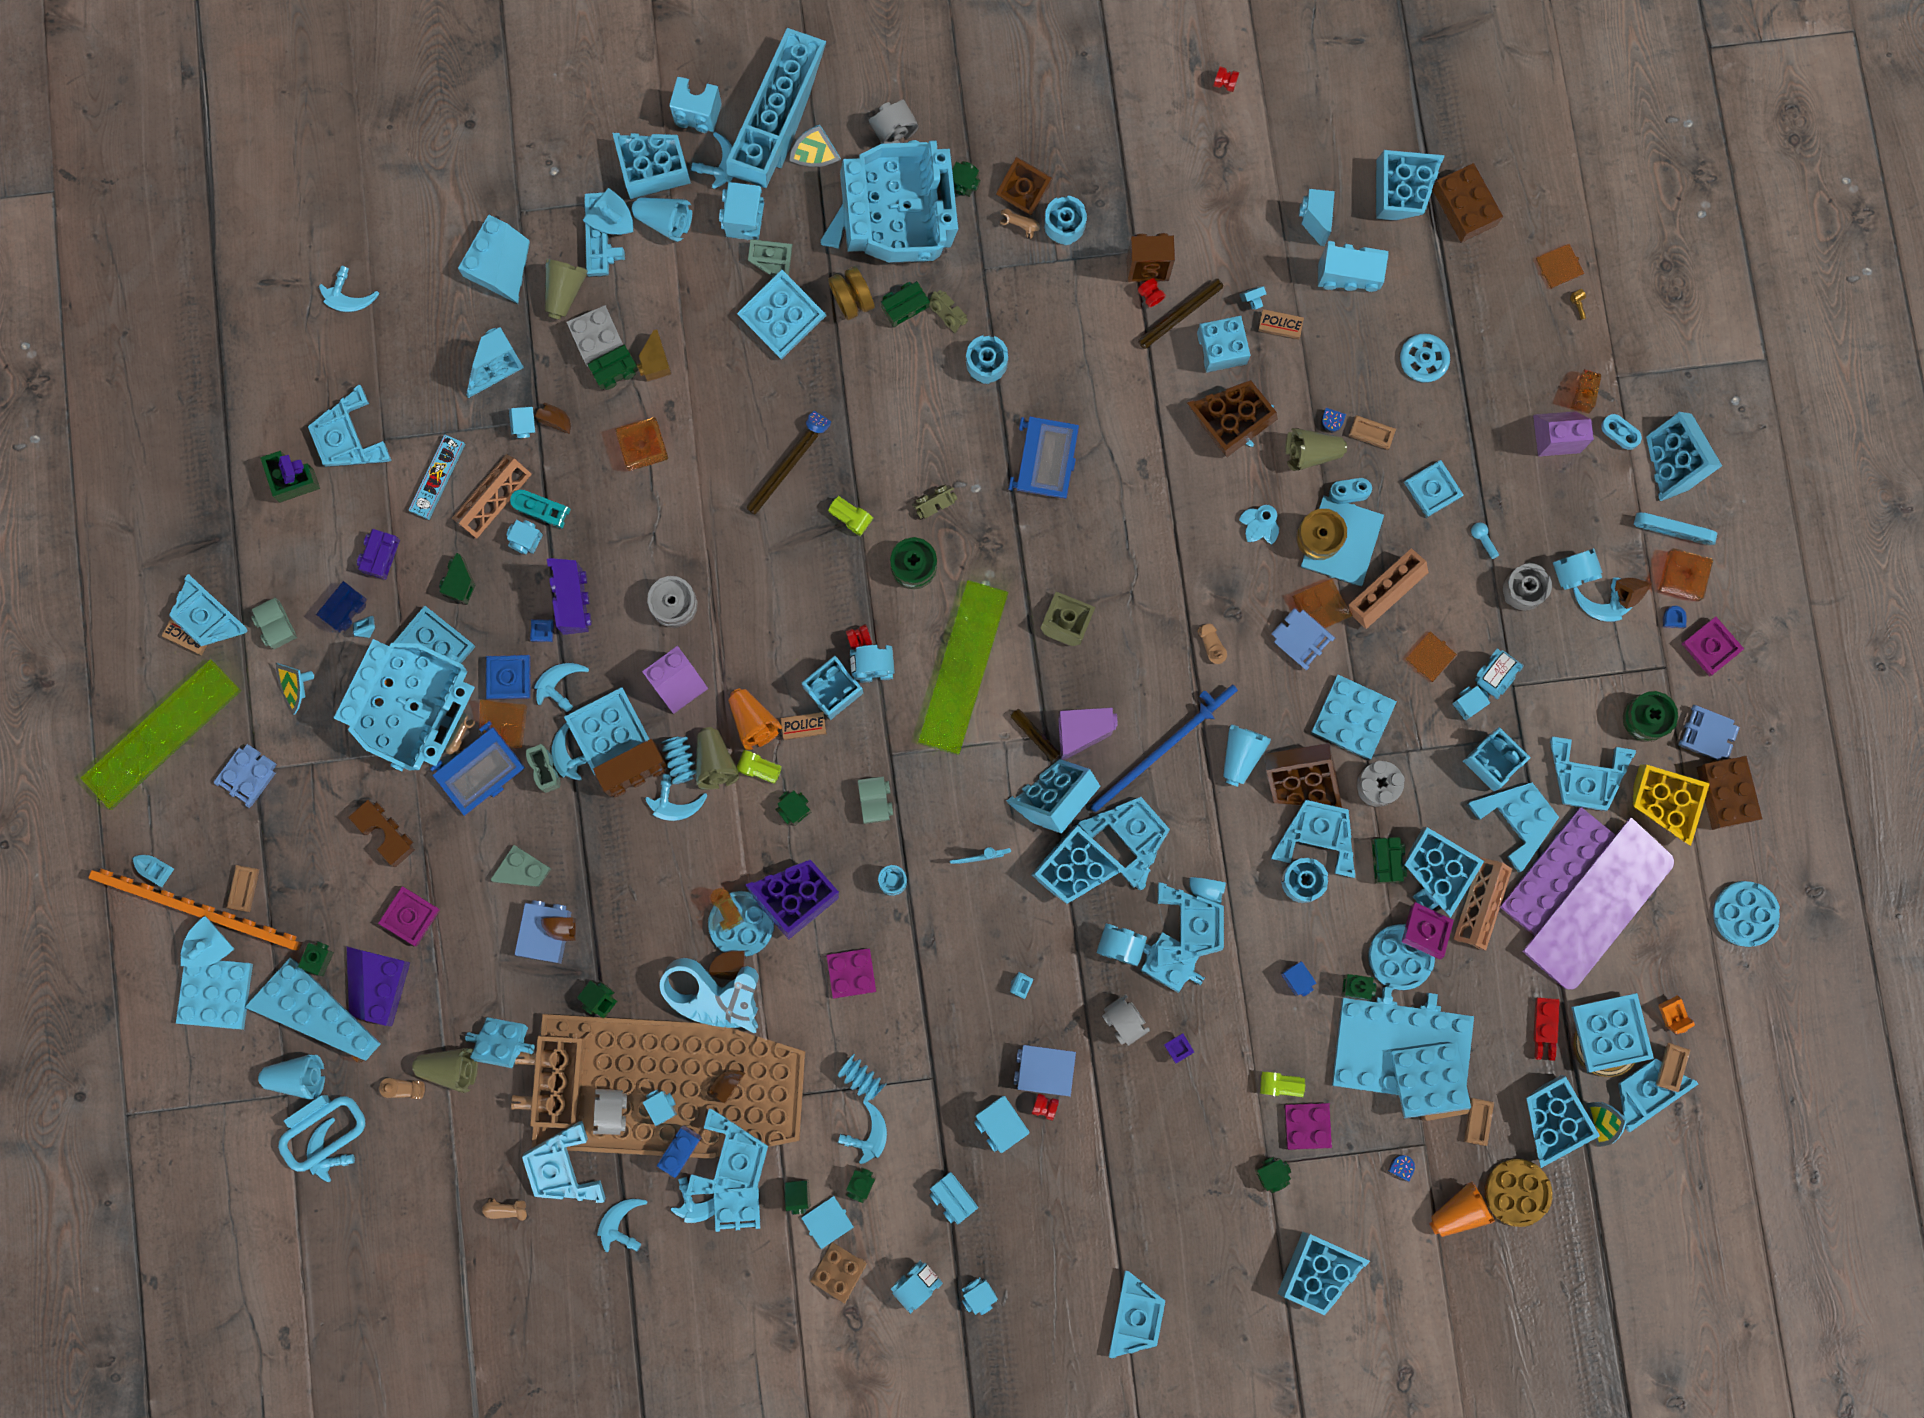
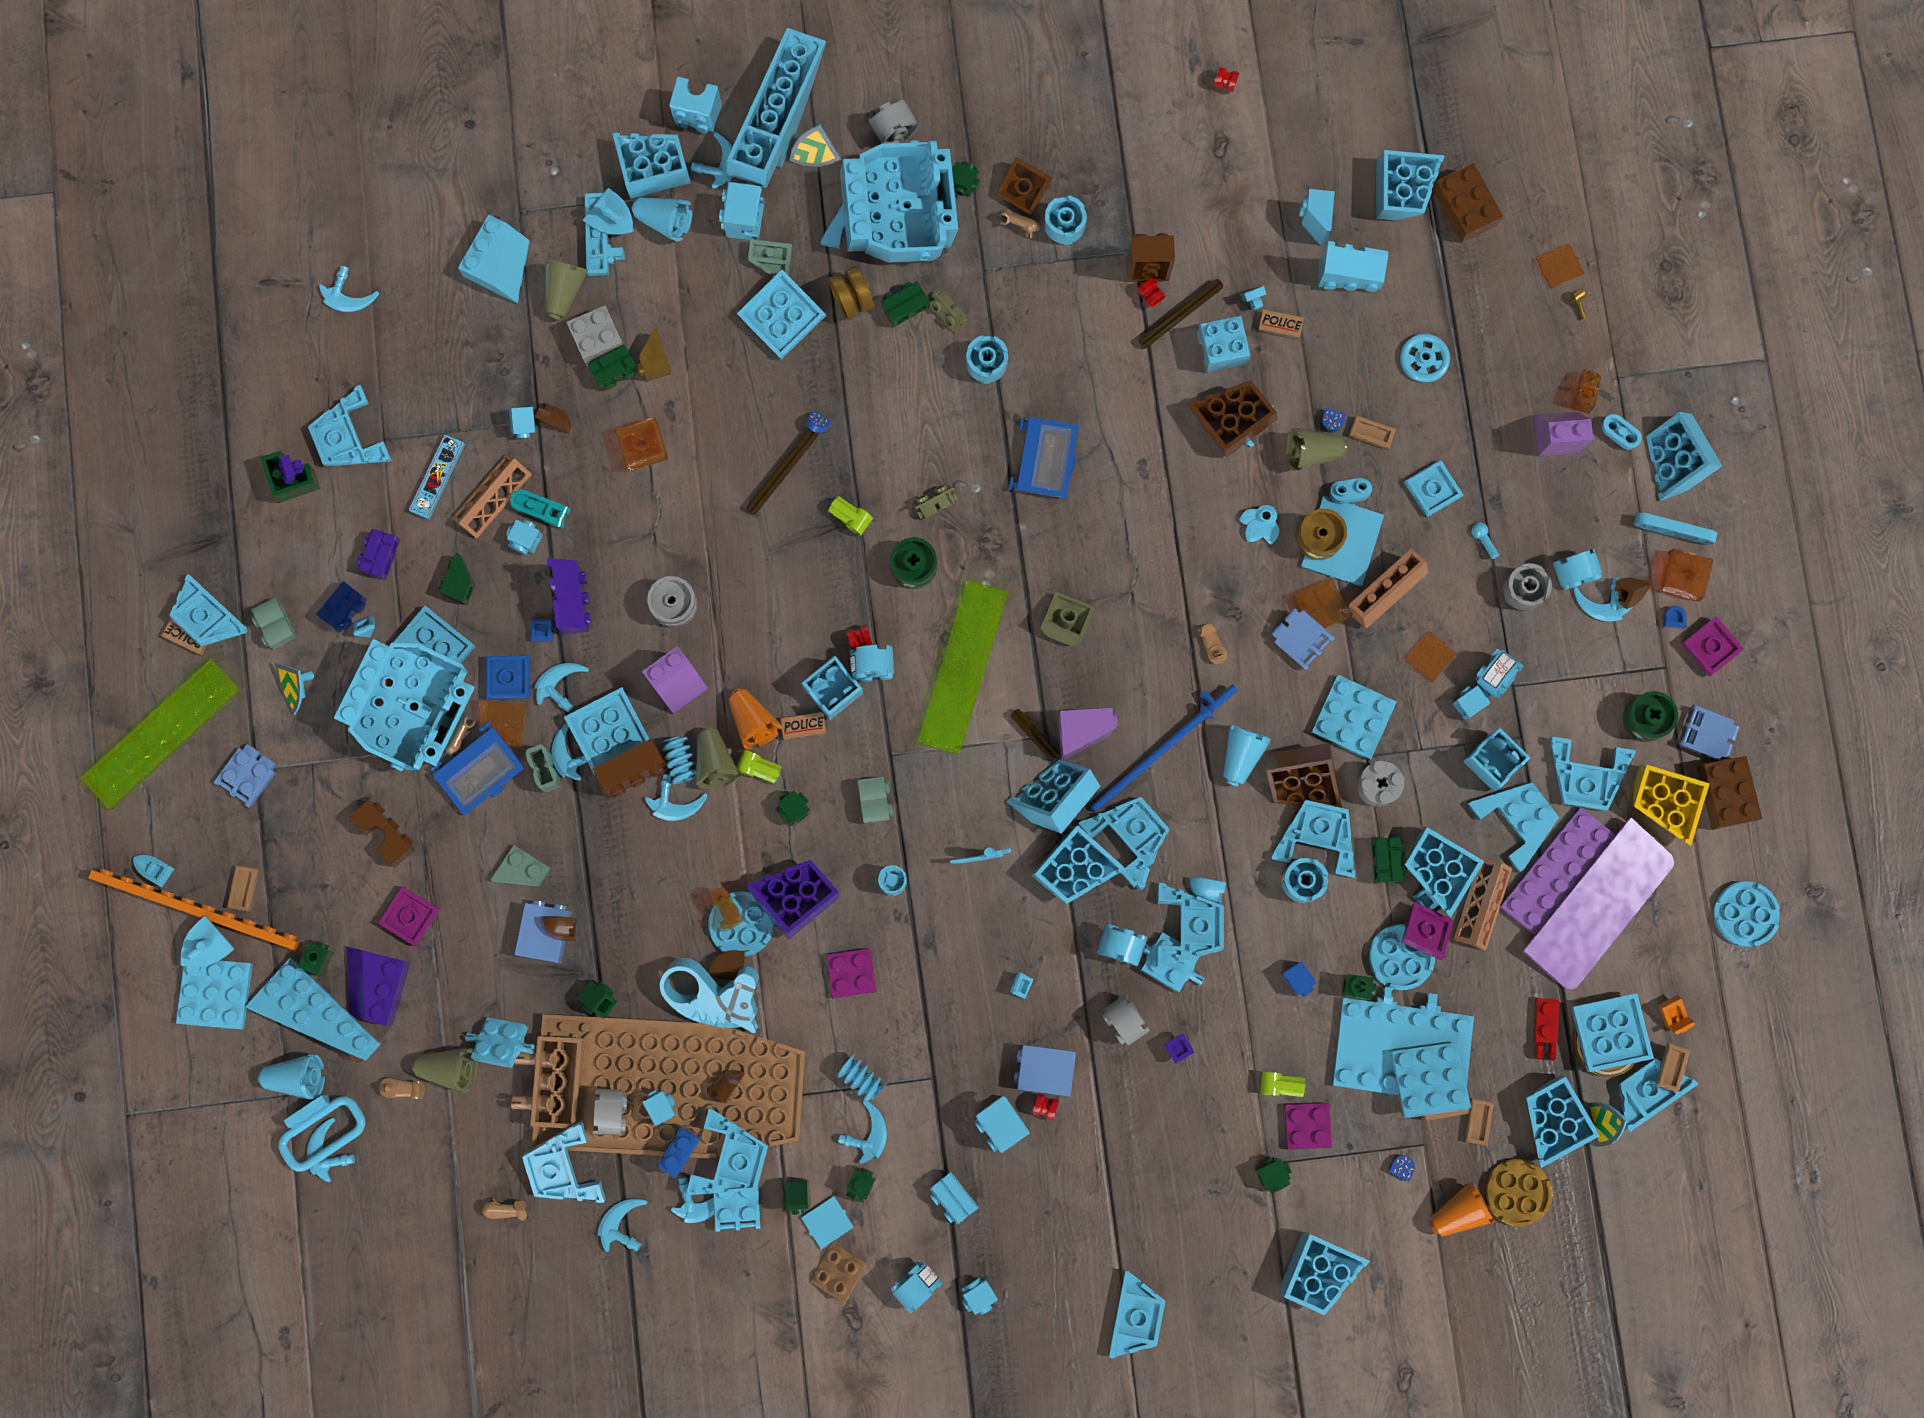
medium azure wedge [466,327,524,398] -> none

